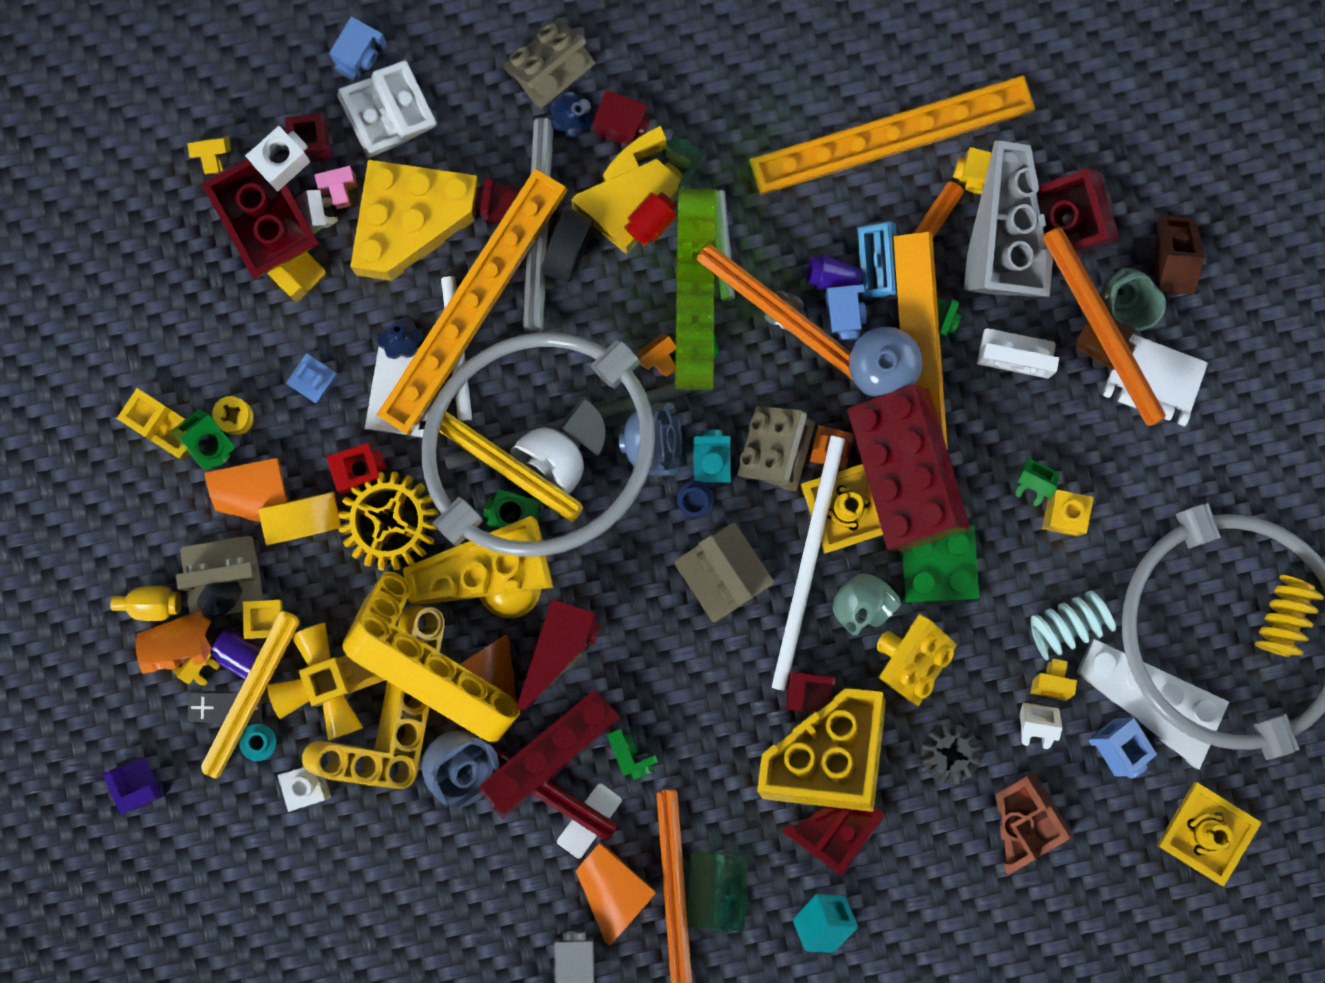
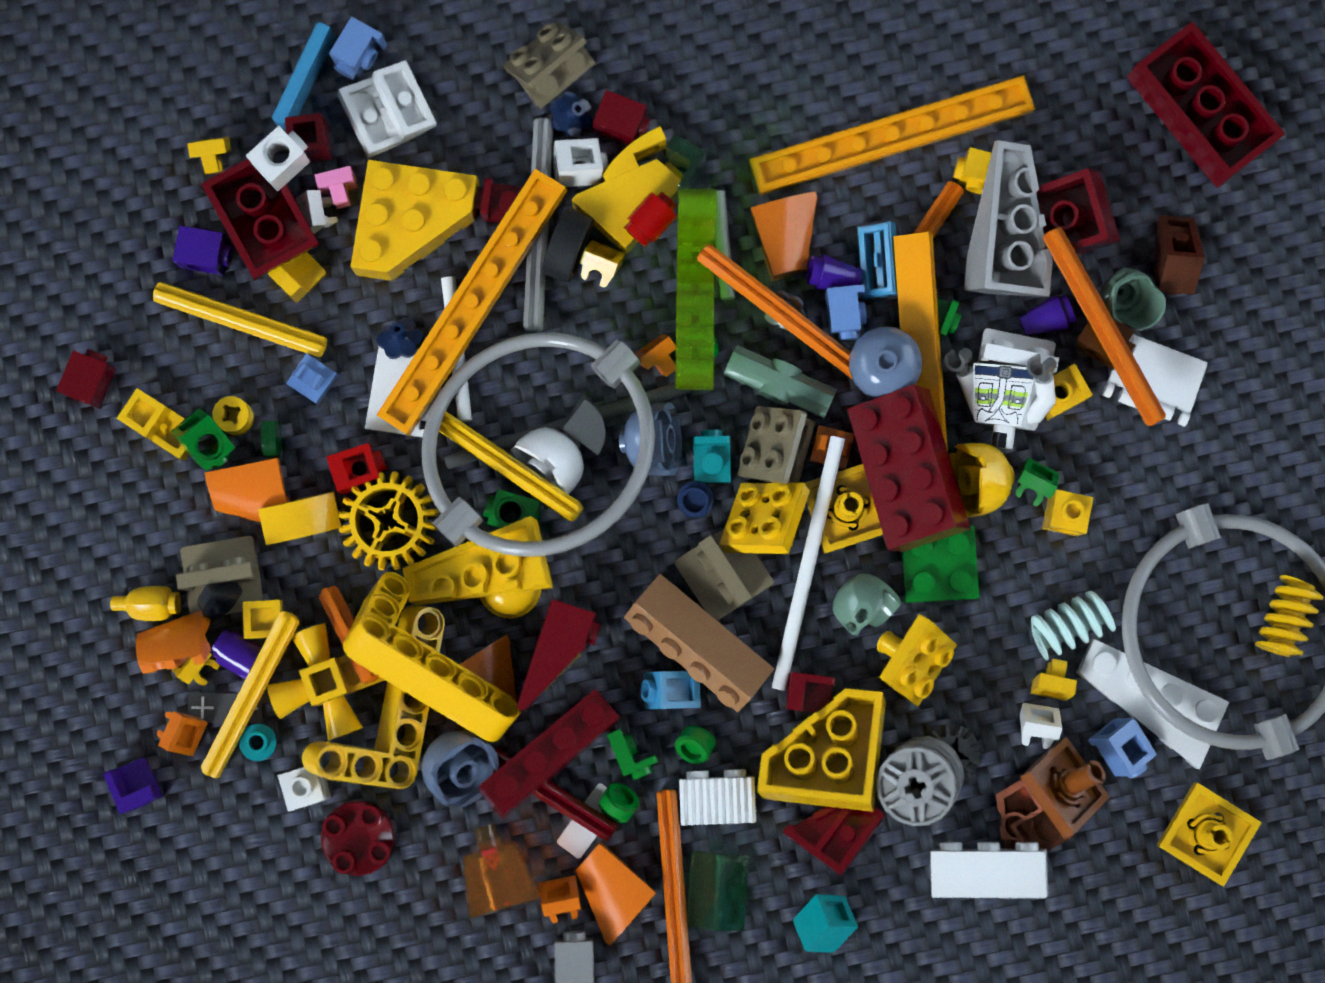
none -> dark red brick [56,349,116,409]
none -> yellow axle [153,282,327,357]
none -> orange tile [157,711,208,756]
none -> dark purple brick [172,225,233,276]
none -> dark green tile [261,421,282,458]
none -> dark azure tile [272,22,335,132]
none -> orange axle [319,586,379,684]
none -> dark red dish [321,801,395,876]
none -> clear orange torso [463,823,540,918]
none -> orange tile [539,875,581,924]
none -> white brick [552,138,608,187]
none -> tile [580,240,625,287]
none -> green tile [599,783,639,824]
none -> medium nougat brick [624,574,775,713]
none -> dark azure bracket [641,671,701,709]
none -> green tile [675,725,716,764]
none -> white brick [679,769,756,825]
none -> yellow plate [719,483,810,554]
none -> sand green piece [724,345,837,419]
none -> orange slope [750,191,817,281]
none -> light grey wheel [876,736,965,826]
none -> white brick [931,842,1048,898]
none -> torso [944,348,1057,450]
none -> yellow cylinder [949,443,1015,517]
none -> dark purple cone [1019,294,1076,336]
none -> dark orange plate [1020,736,1110,839]
none -> yellow brick [1045,364,1093,421]
none -> dark red brick [1126,21,1285,188]

